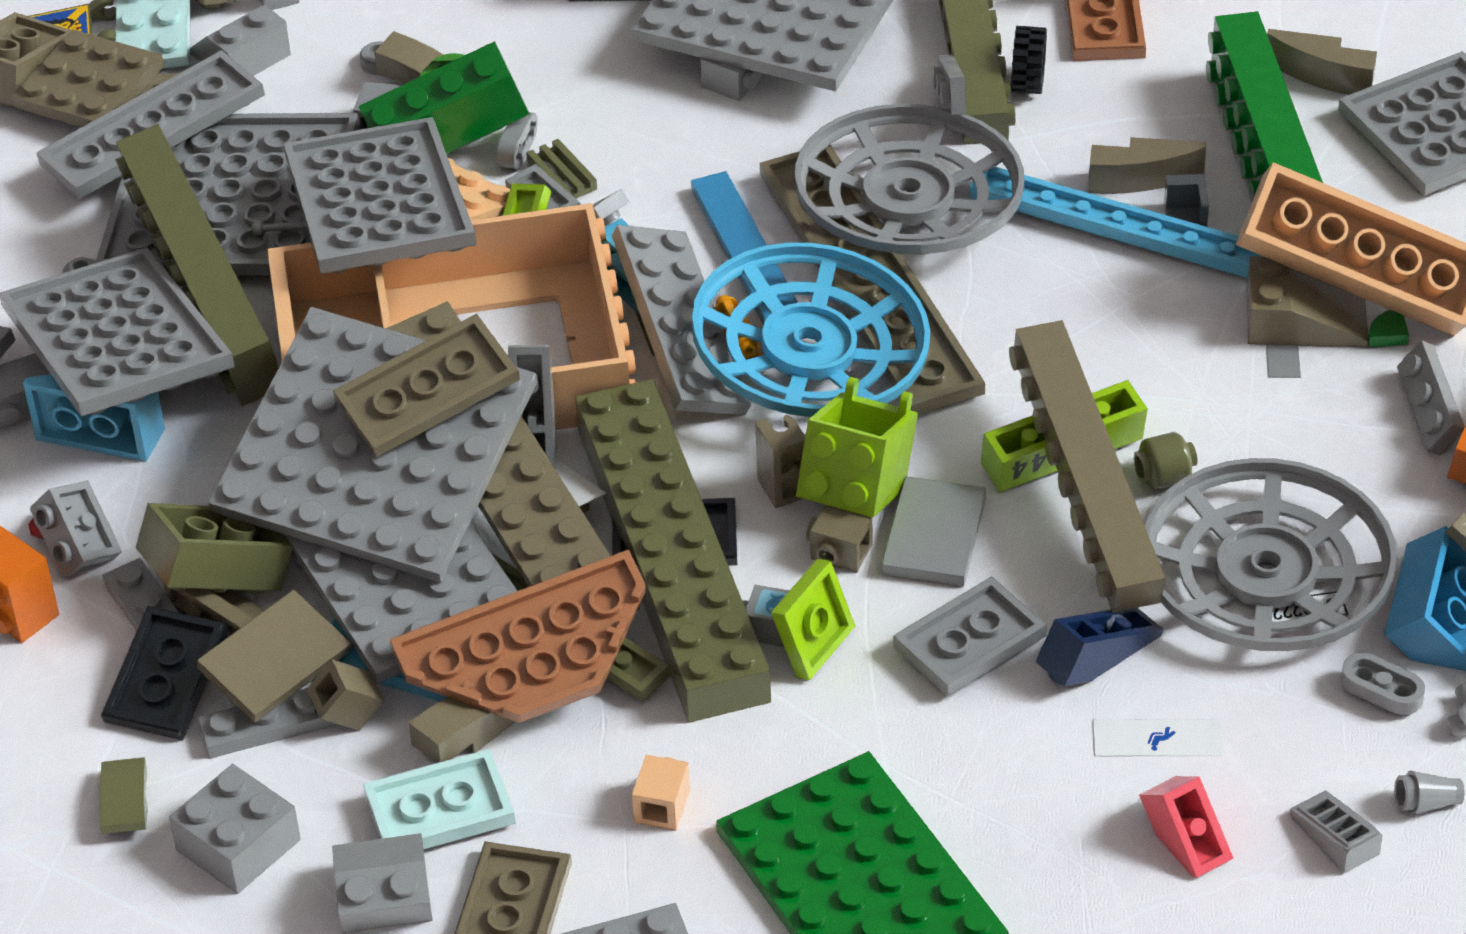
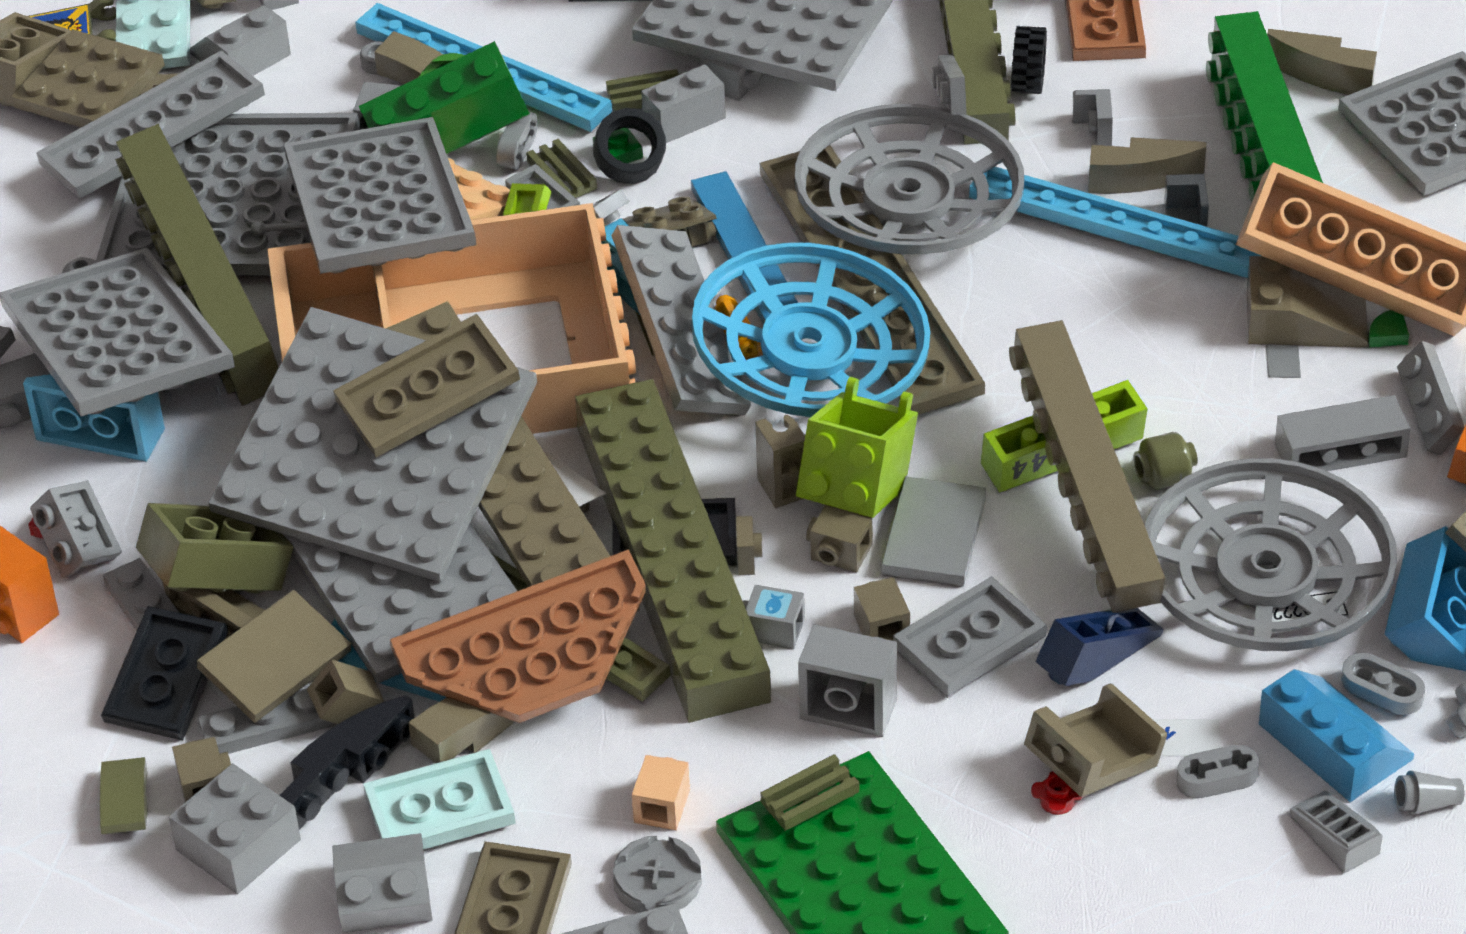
light grey slope [508,344,557,464] -> none
lime plate [771,559,855,680] -> none
coral slope [1139,776,1233,878] -> none
none -> dark tan brick [172,736,231,802]
none -> black slope [279,695,415,830]
none -> medium azure plate [355,3,612,132]
none -> black tyre [593,108,666,184]
none -> green plate [593,128,643,163]
none -> olive tile [606,69,679,111]
none -> light grey tile [613,836,702,912]
none -> dark tan hinge [622,196,717,247]
none -> light grey brick [641,64,726,143]
none -> dark tan plate [736,516,763,575]
none -> olive tile [760,754,859,831]
none -> light grey brick [798,624,897,737]
none -> dark tan brick [853,577,910,641]
none -> dark tan panel [1024,683,1167,797]
none -> red plate [1031,771,1083,815]
none -> light grey bracket [1072,89,1113,146]
none -> light grey beam [1177,744,1259,798]
none -> dark azure slope [1259,669,1414,802]
none -> light grey brick [1275,395,1411,471]

